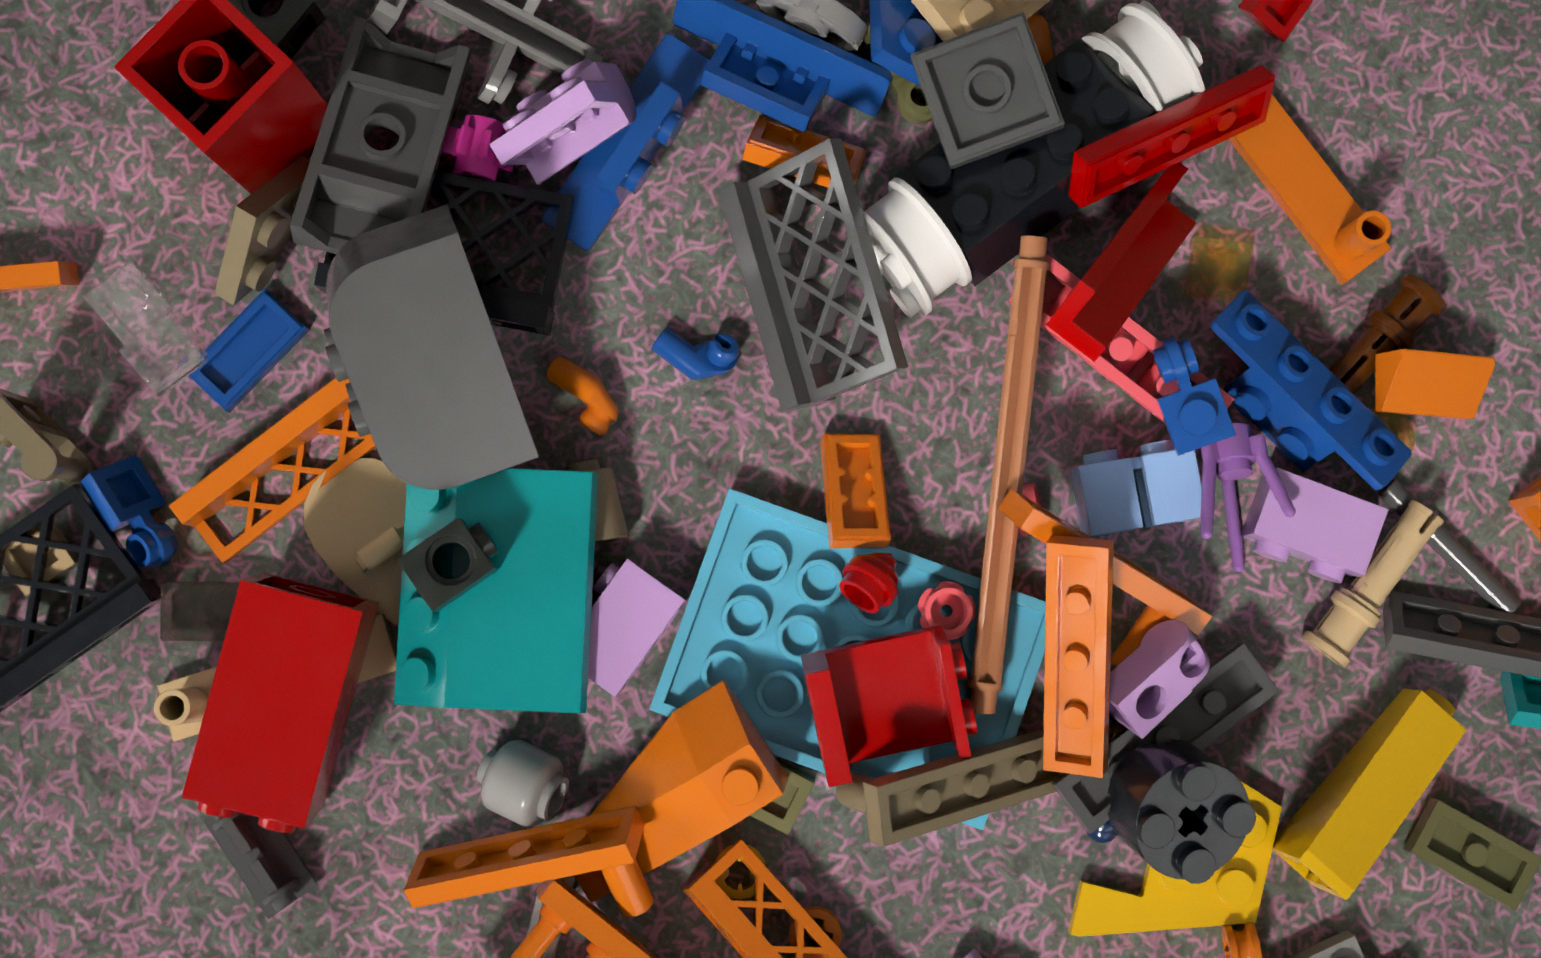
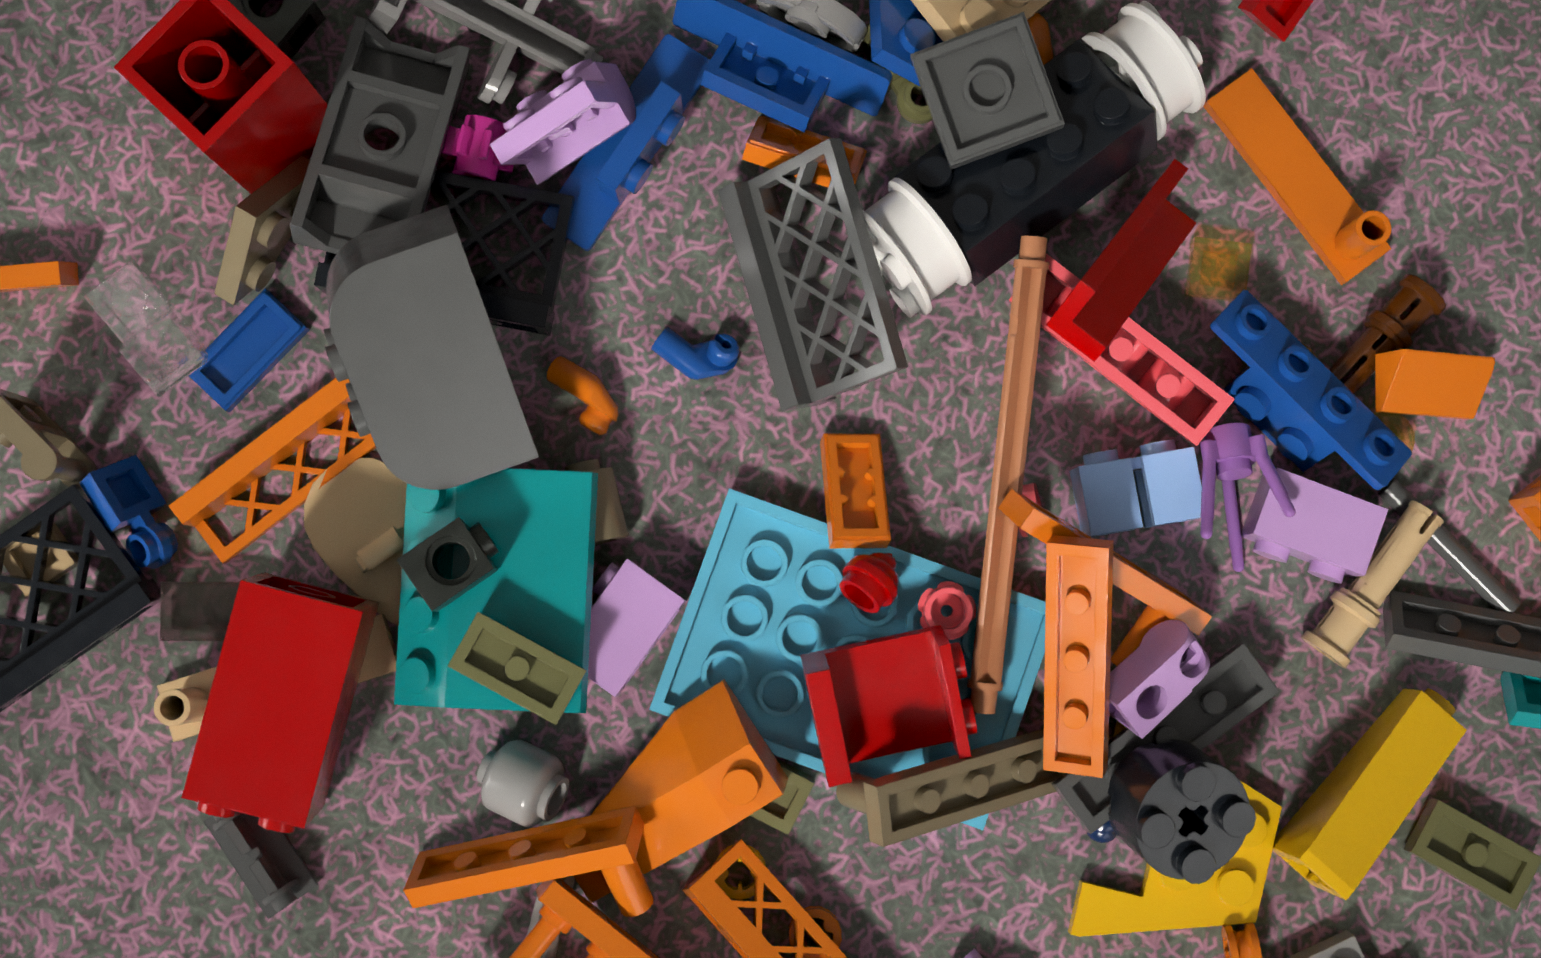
red tile [1068,65,1275,208] -> none
blue plate [1152,336,1236,456] -> none
none -> olive plate [448,612,587,725]

